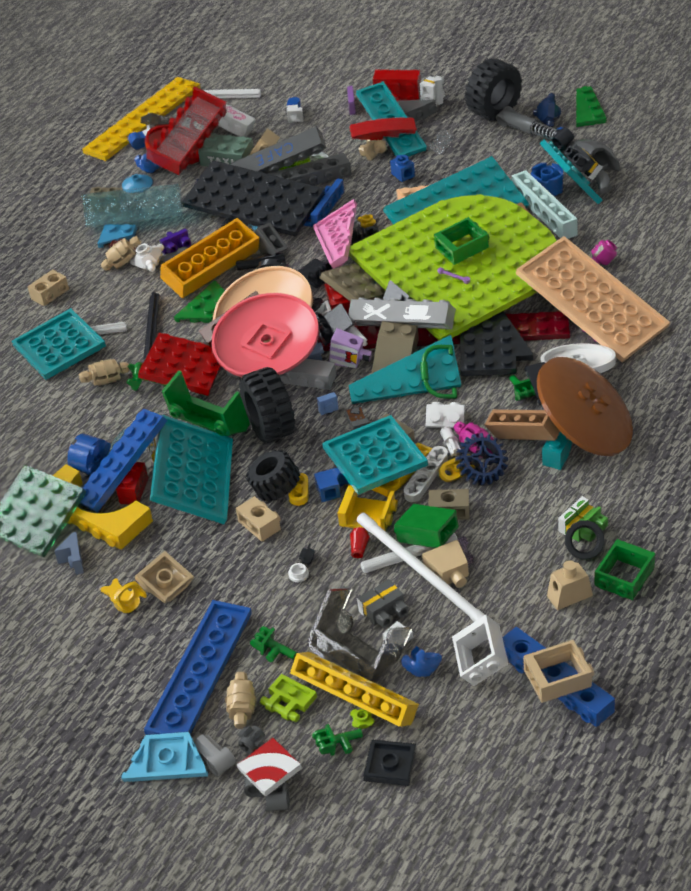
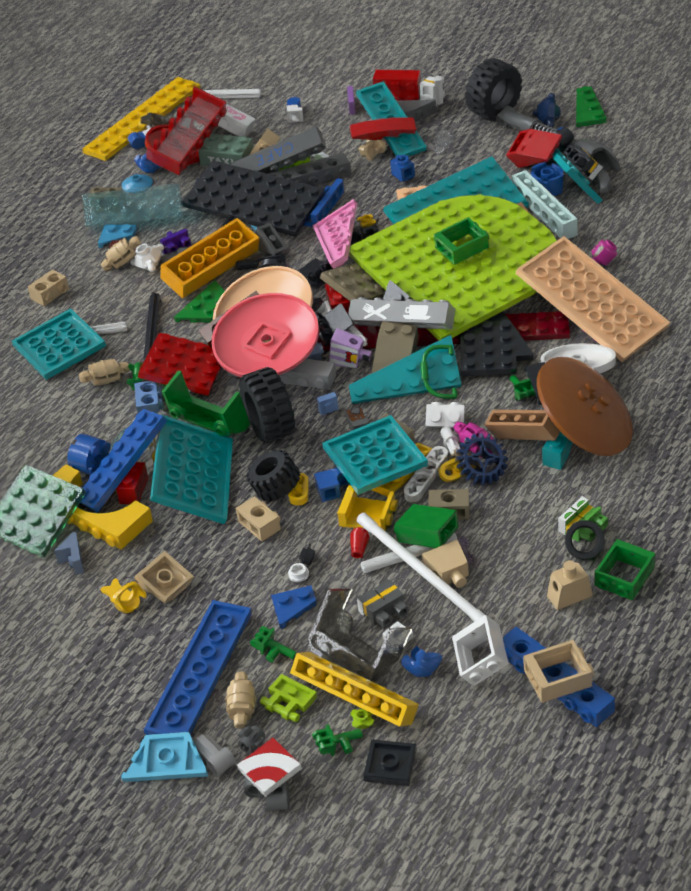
medium lavender hinge [437,267,470,284] -> none
none -> medium blue brick [134,381,164,415]
none -> blue wing [271,585,317,629]
none -> red slope [506,129,563,168]

